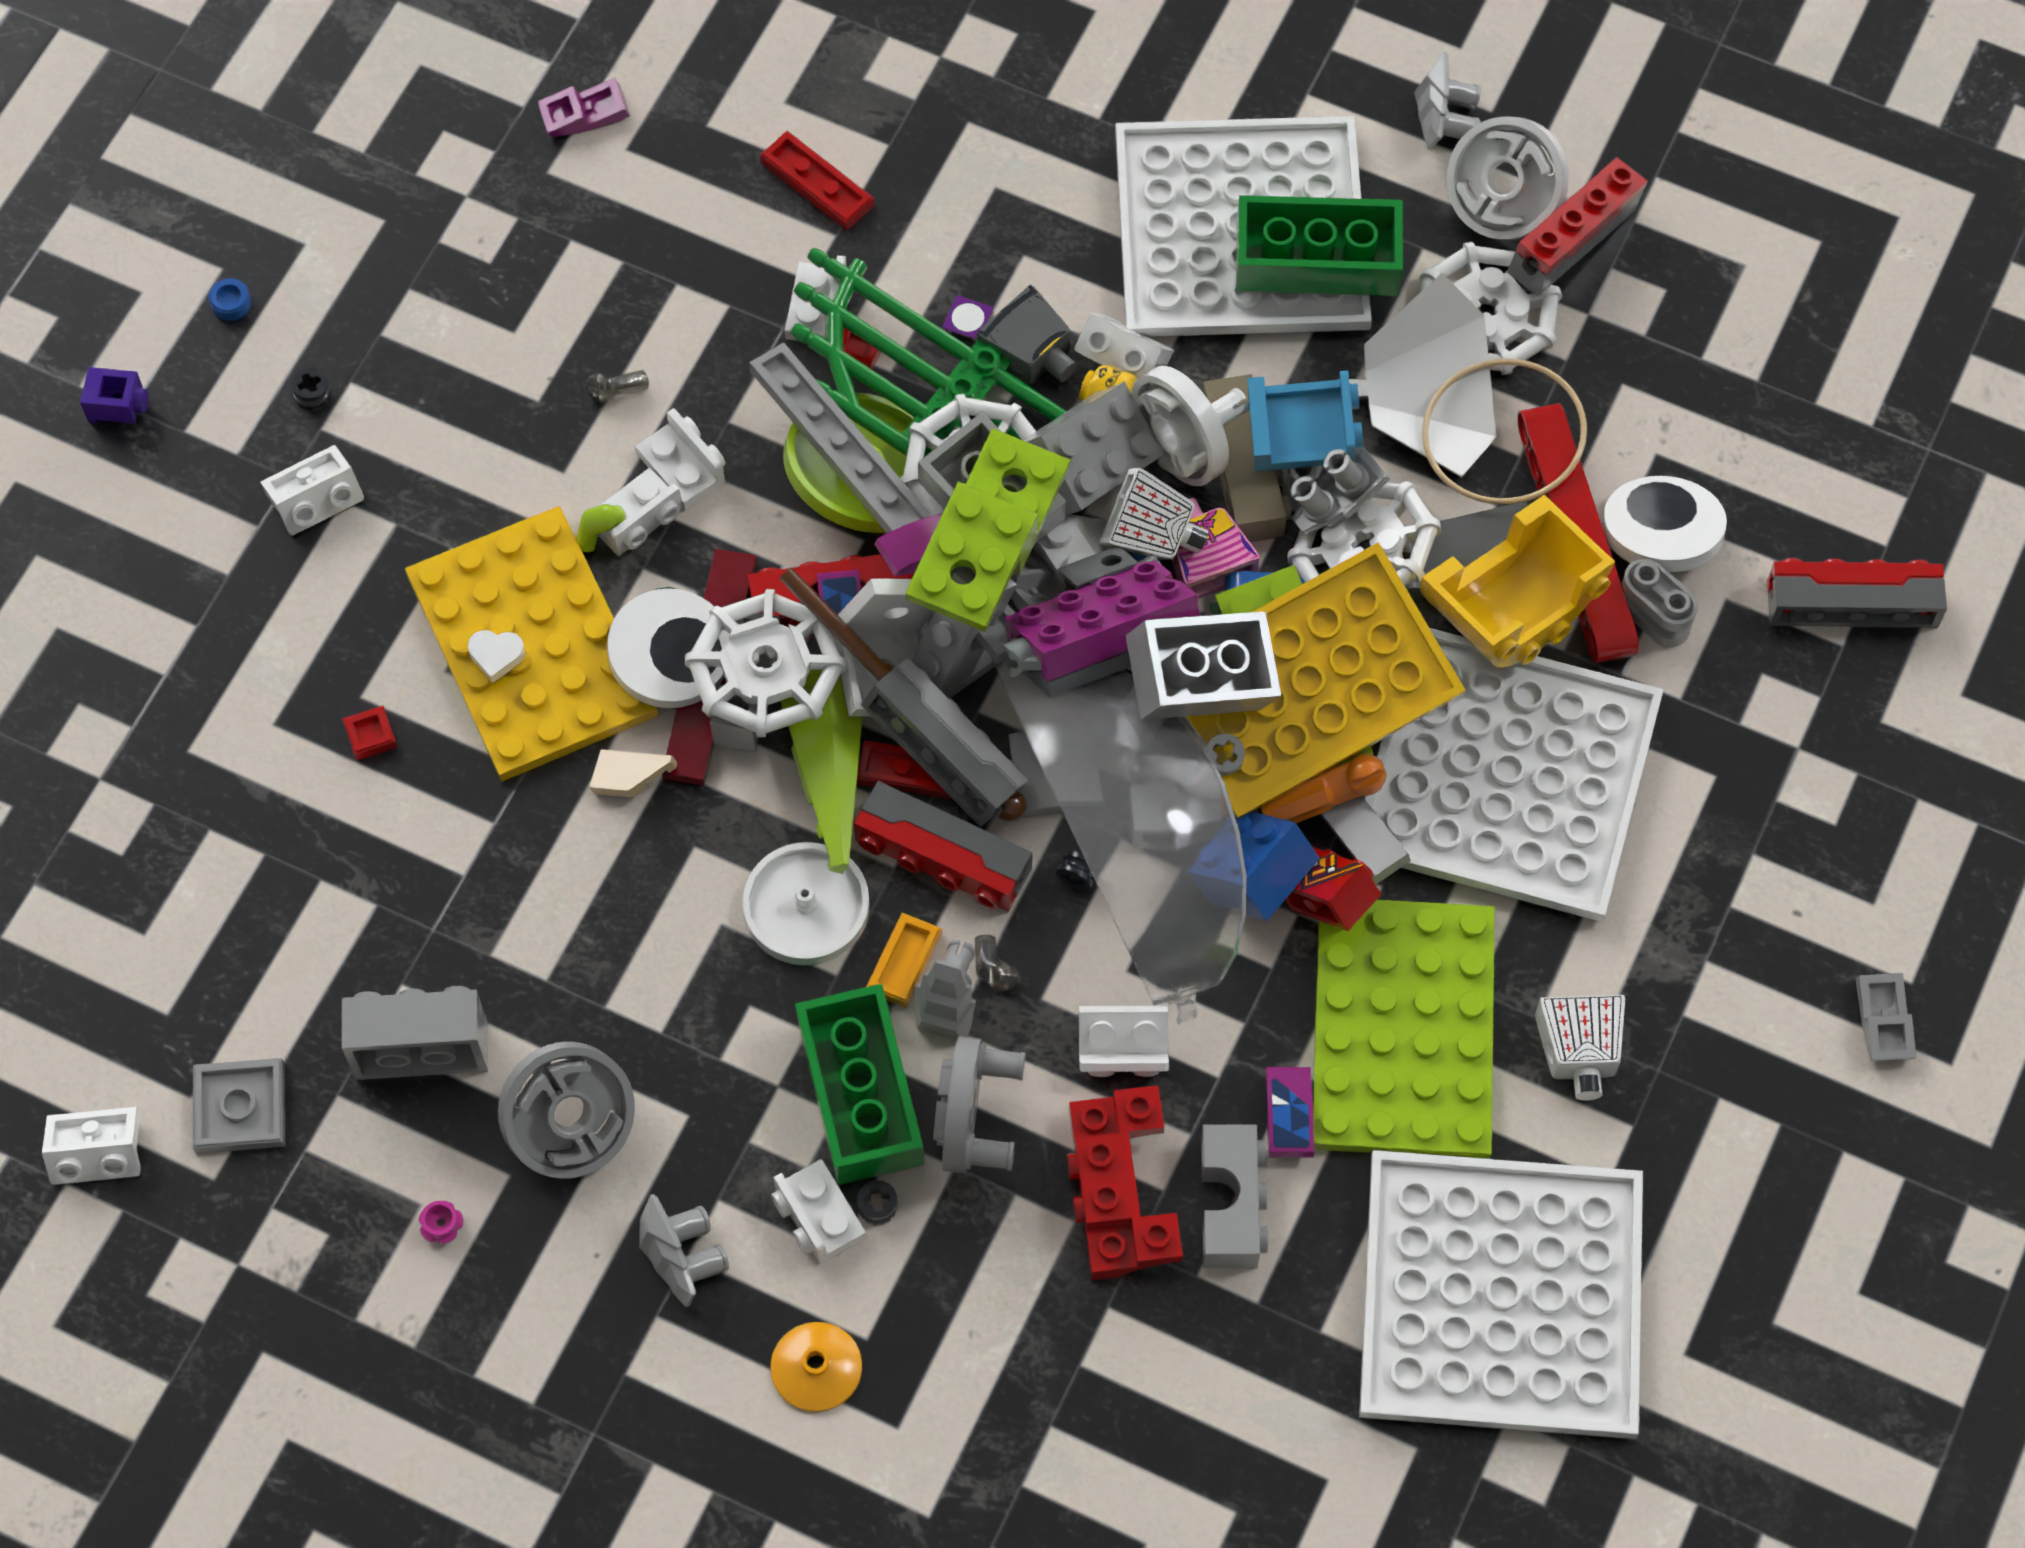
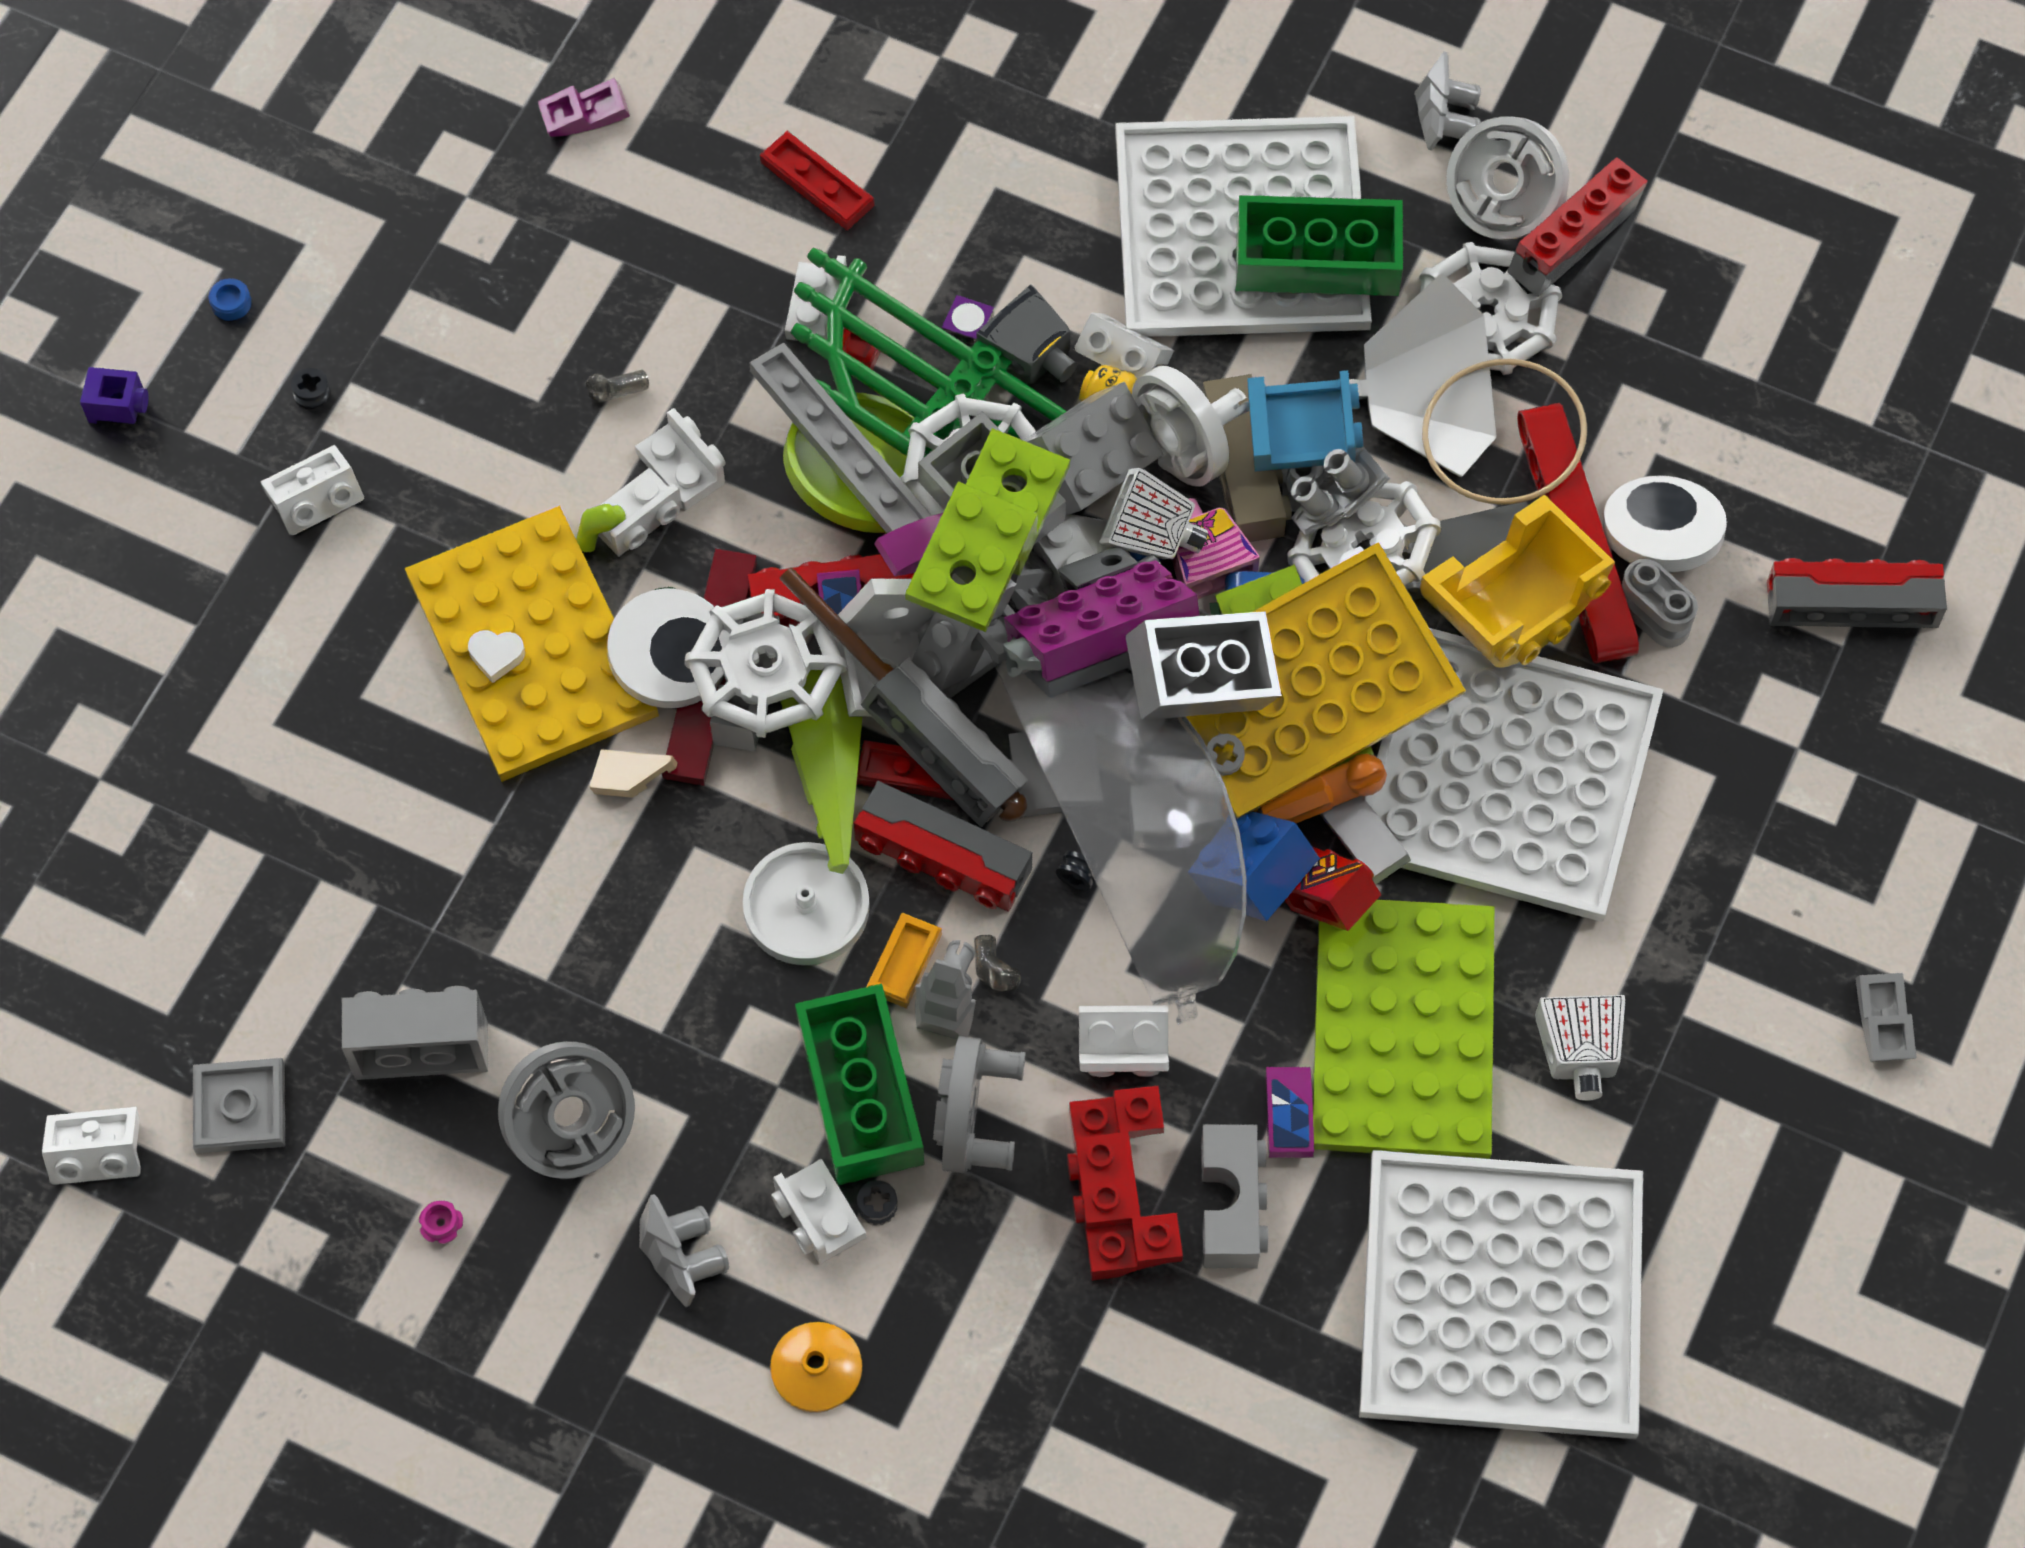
red tile [343,705,398,761] -> none

